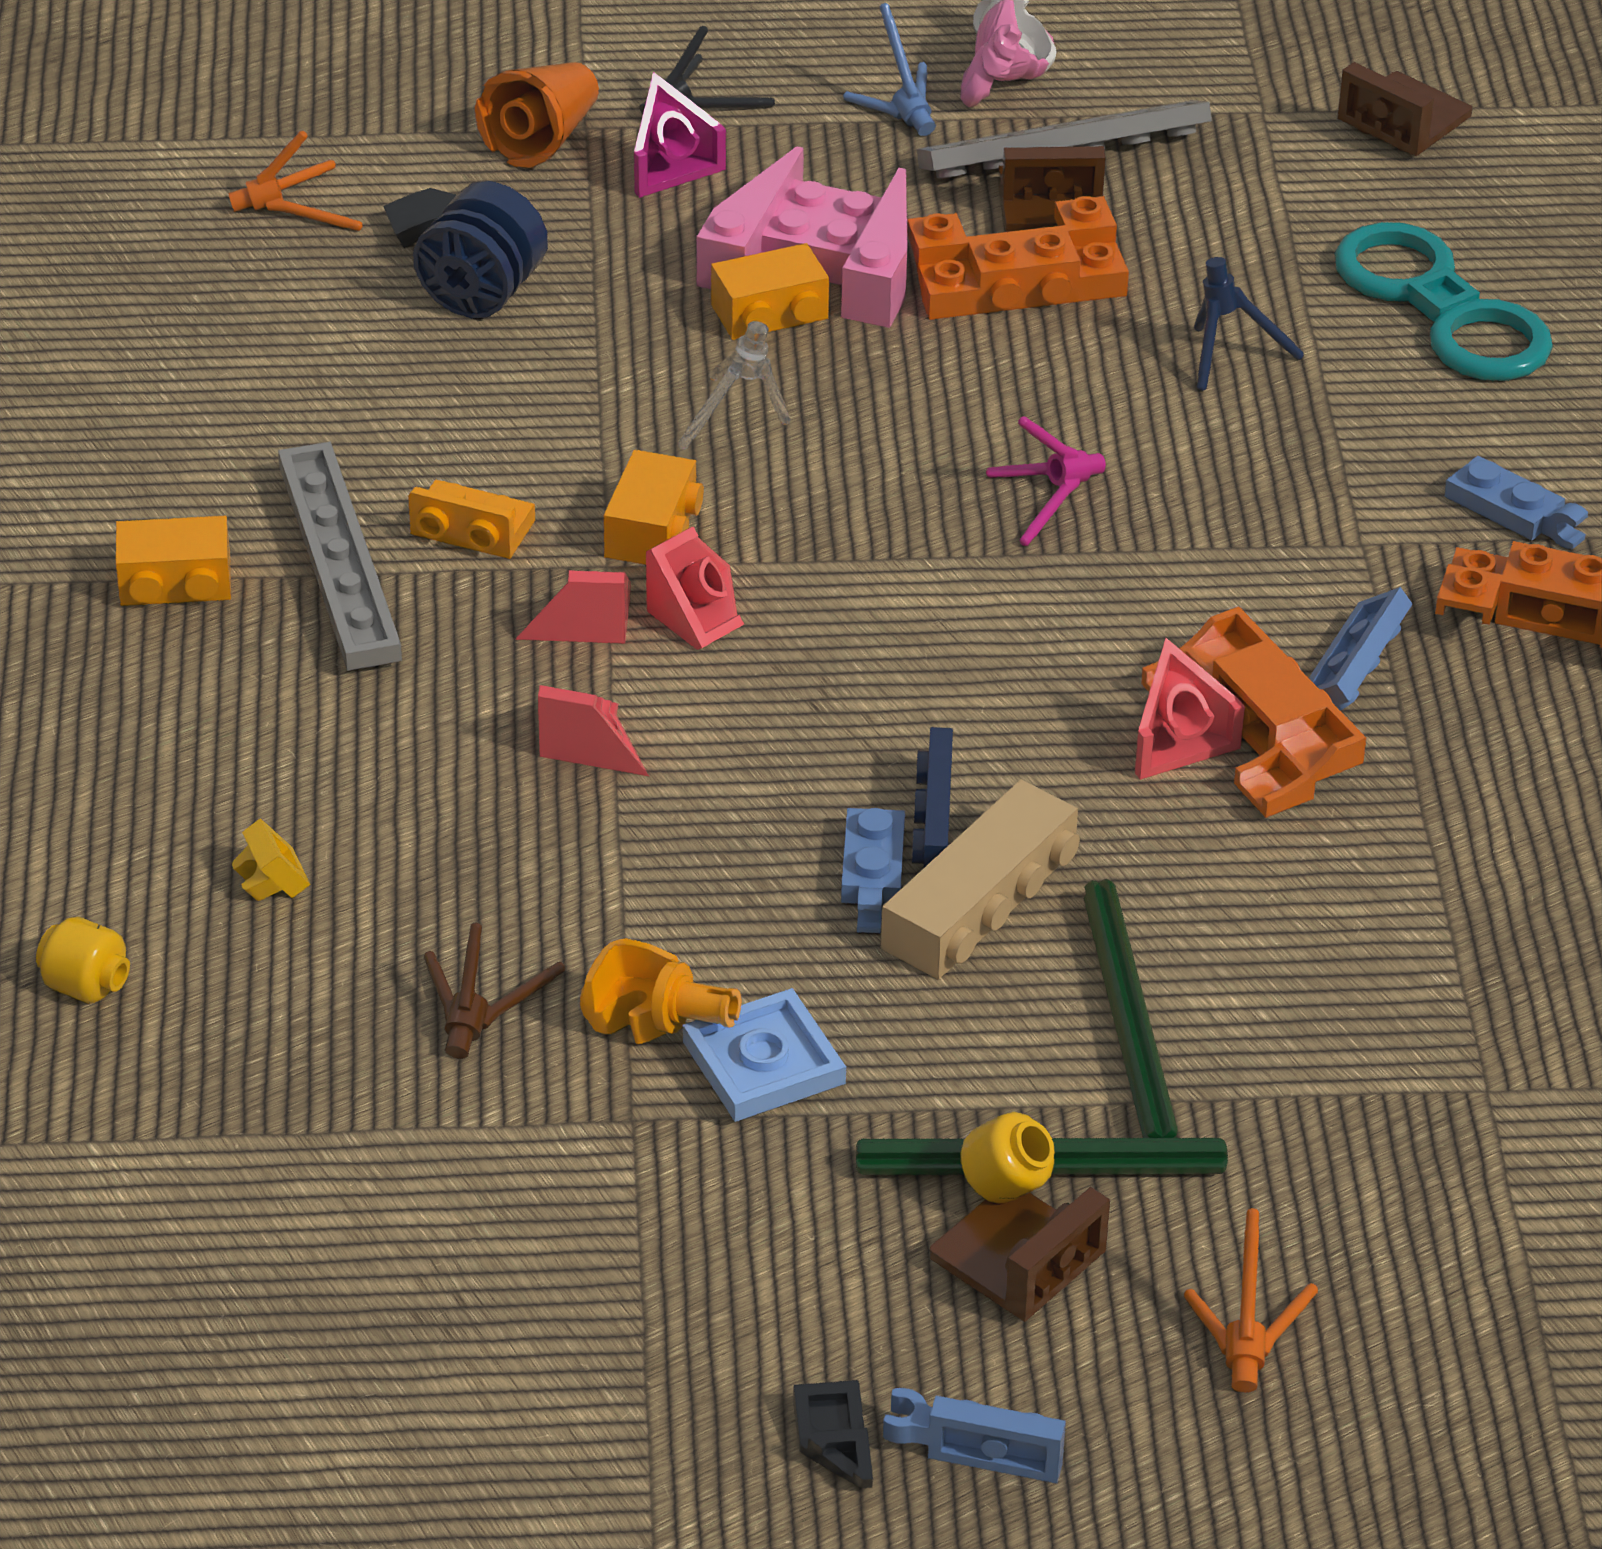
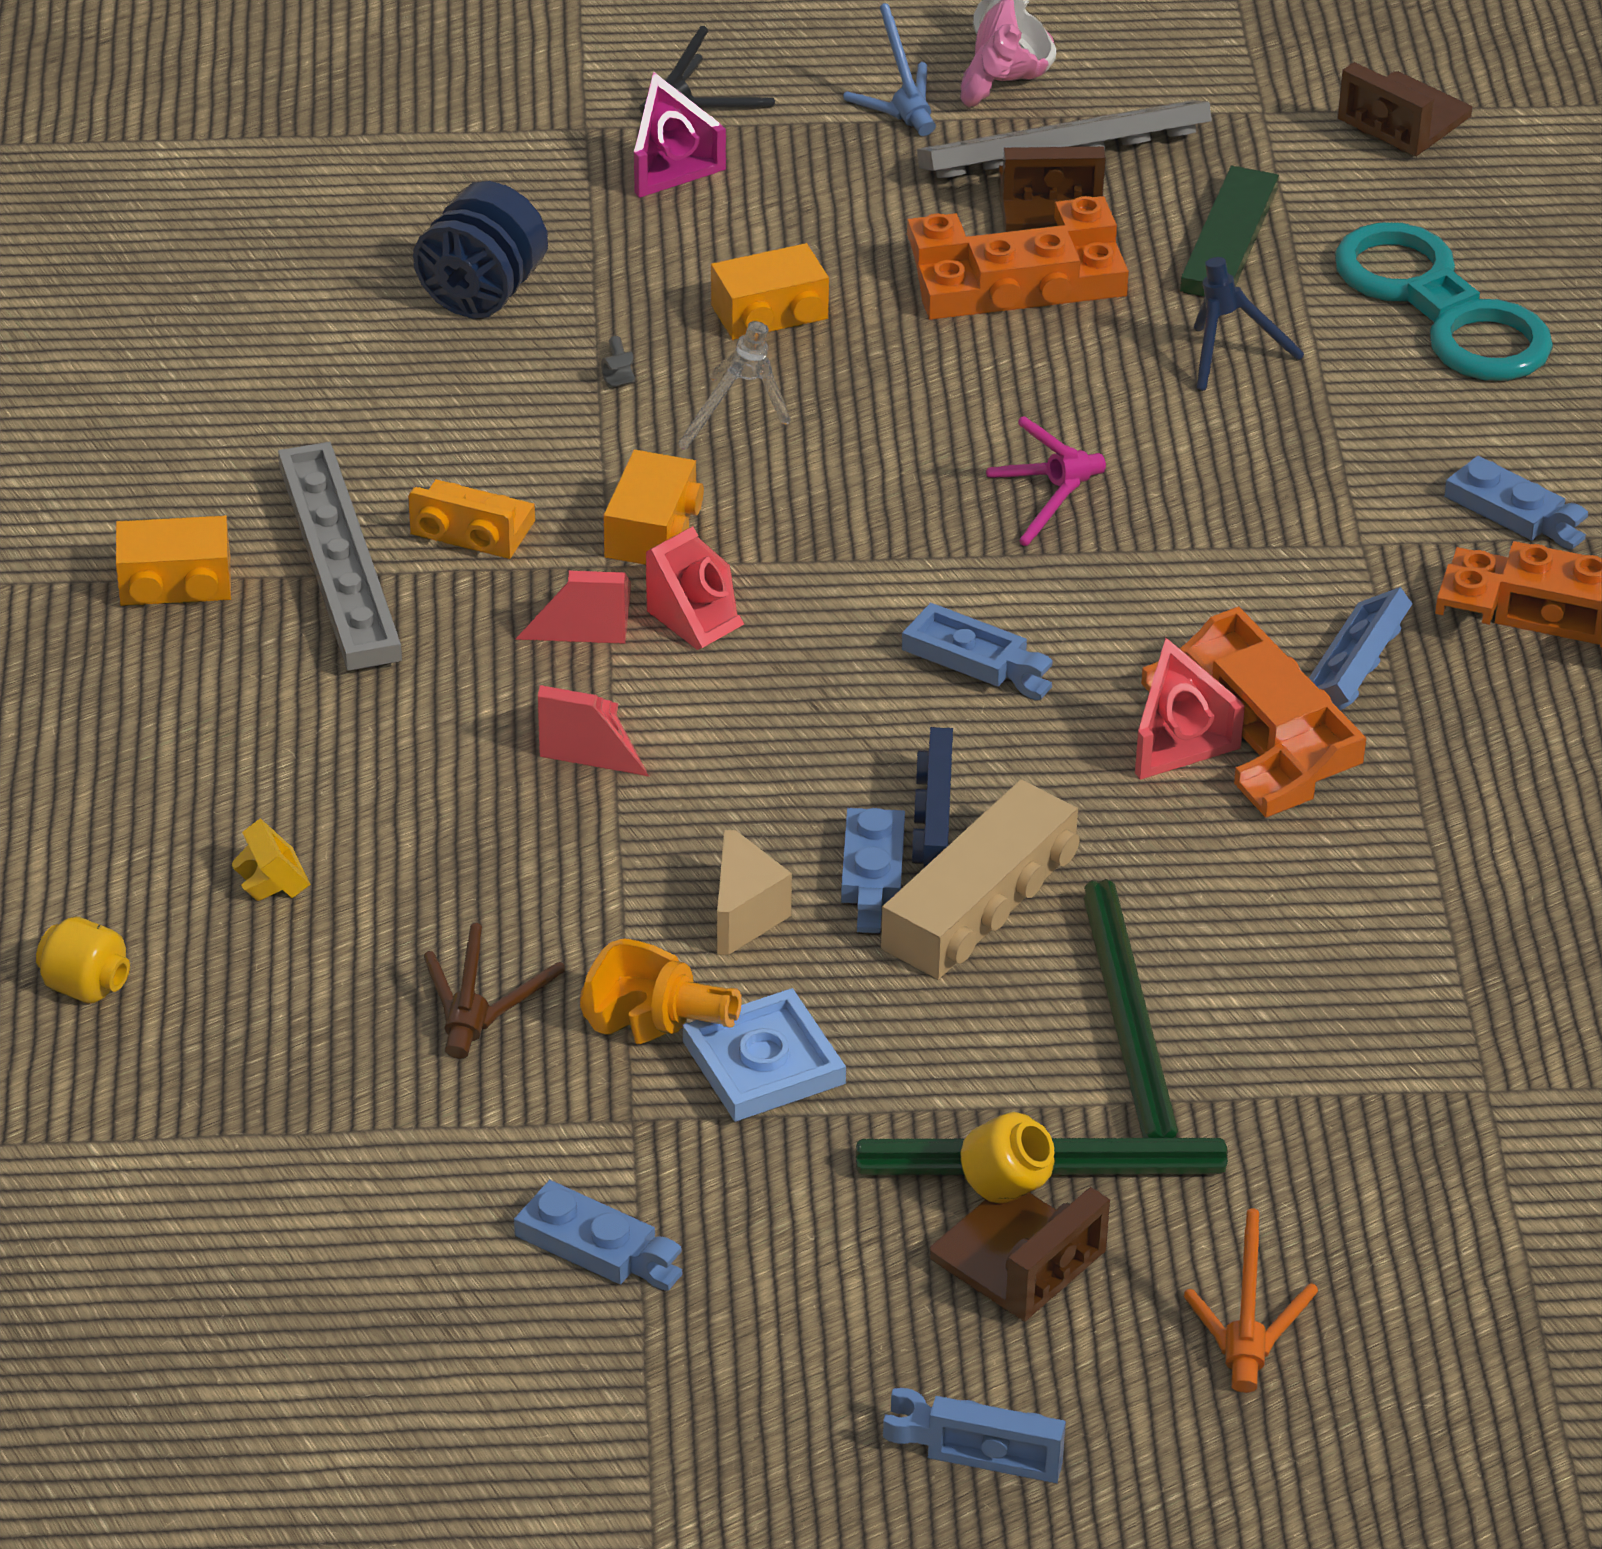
orange plant [228,131,363,231] -> none
black slope [383,188,456,248] -> none
orange cone [475,62,599,168] -> none
bright pink wedge [696,146,907,328] -> none
black slope [793,1380,873,1488] -> none
none -> medium blue plate [514,1179,683,1291]
none -> dark grey hand [601,336,635,388]
none -> tan slope [717,830,792,955]
none -> medium blue plate [902,602,1053,700]
none -> dark green tile [1180,165,1279,297]

